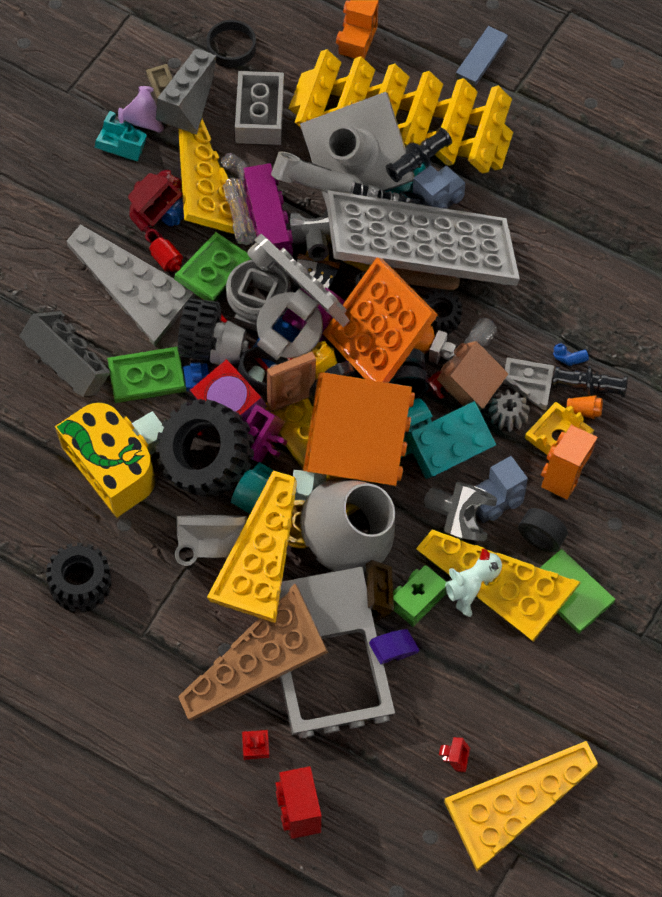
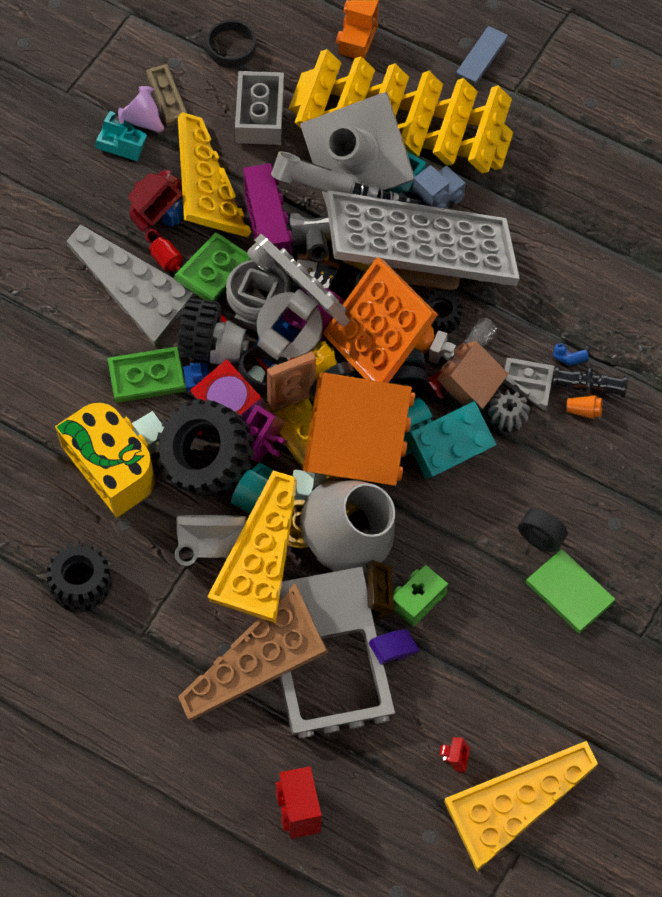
dark grey wedge [19,311,110,397] -> none
dark grey wedge [156,48,216,135] -> none
clear arm [221,153,247,181] -> none
clear axle [223,177,257,245] -> none
red tile [242,730,269,760] -> none
black piece [386,128,452,183] -> none
yellow wing [416,530,581,642] -> none
dark grey connector [424,482,497,541] -> none
light aqua animal [445,549,502,617] -> none
sand blue brick [475,456,528,523] -> none
yellow piece [525,402,594,455] -> none
orange brick [541,425,598,500] -> none

